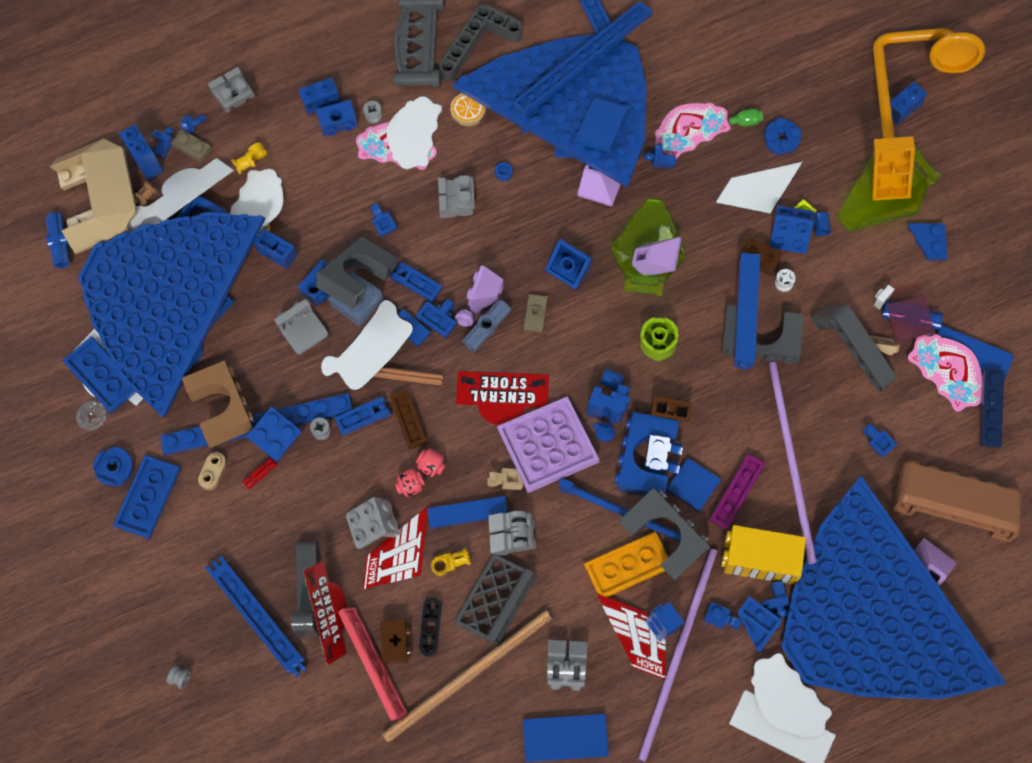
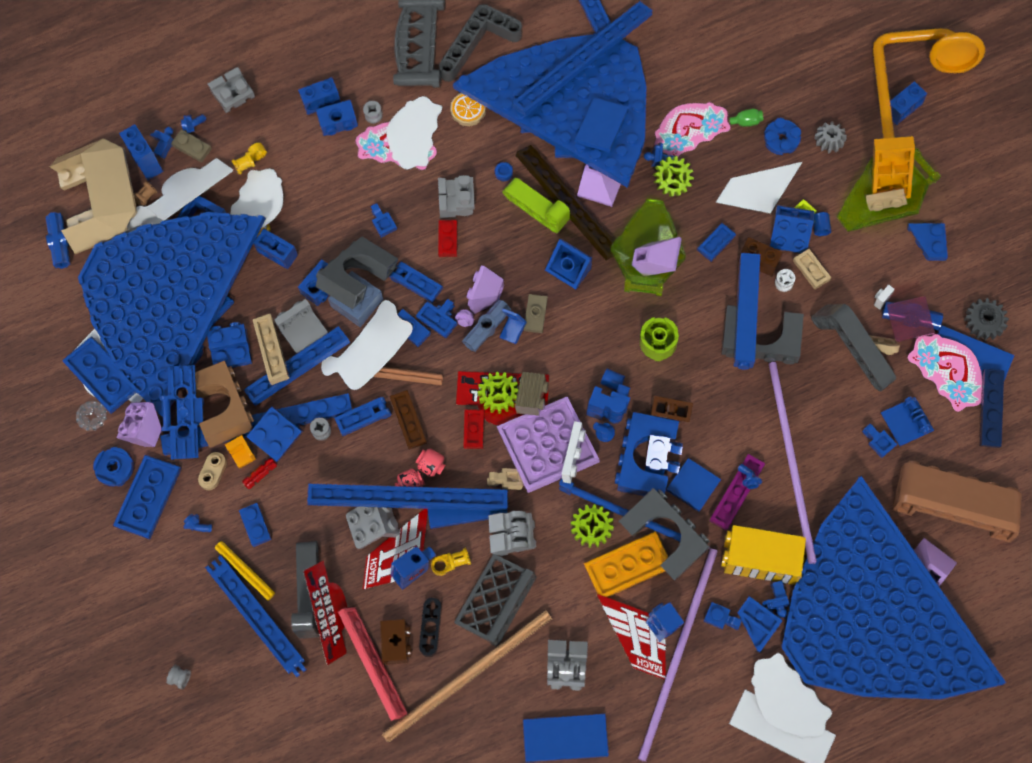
none -> lavender slope [116,402,161,447]
none -> blue piece [160,365,205,459]
none -> blue plate [183,514,212,532]
none -> blue plate [207,322,252,368]
none -> yellow axle [215,541,275,600]
none -> light orange panel [225,435,256,468]
none -> blue plate [239,503,272,547]
none -> blue plate [244,326,350,406]
none -> tan gear [253,314,290,385]
none -> blue plate [307,484,507,511]
none -> blue torso [390,546,436,590]
none -> red plate [438,220,457,257]
none -> red plate [463,410,484,449]
none -> lime gear [477,372,518,414]
none -> blue bracket [500,309,527,344]
none -> lime beam [502,178,570,233]
none -> dark brown plate [515,145,622,261]
none -> dark tan brick [515,372,549,416]
none -> white plate [562,421,586,484]
none -> lime gear [571,504,614,548]
none -> lime gear [653,156,694,197]
none -> blue plate [697,223,736,262]
none -> blue plate [738,464,762,489]
none -> tan plate [793,249,831,290]
none -> light grey gear [815,121,847,154]
none -> tan plate [866,188,907,211]
none -> blue hinge [881,396,934,447]
none -> dark grey gear [964,298,1009,340]

